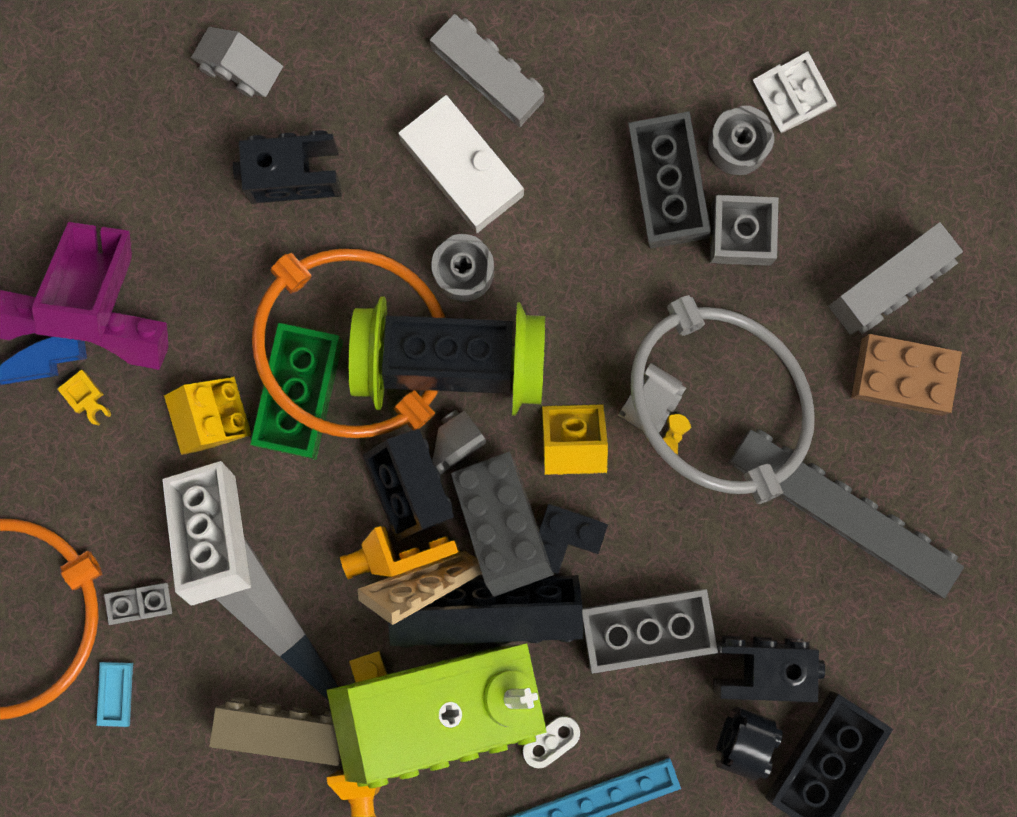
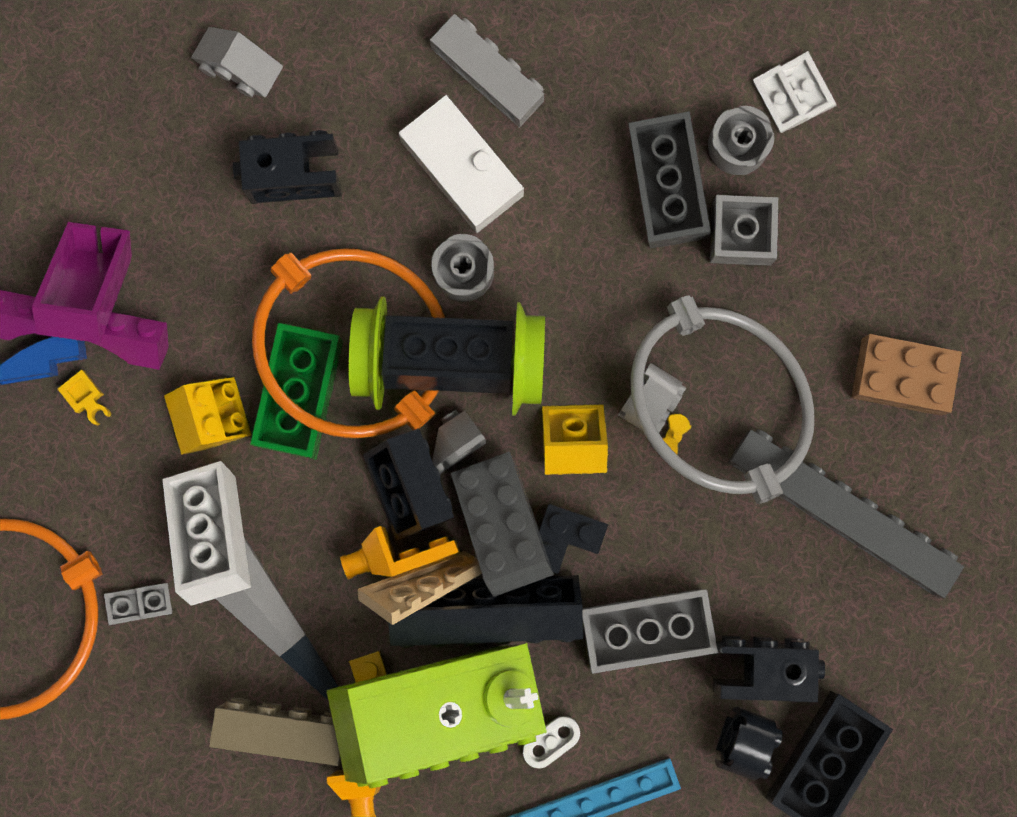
medium azure tile [96,662,133,727] -> none
light grey brick [828,222,963,335] -> none

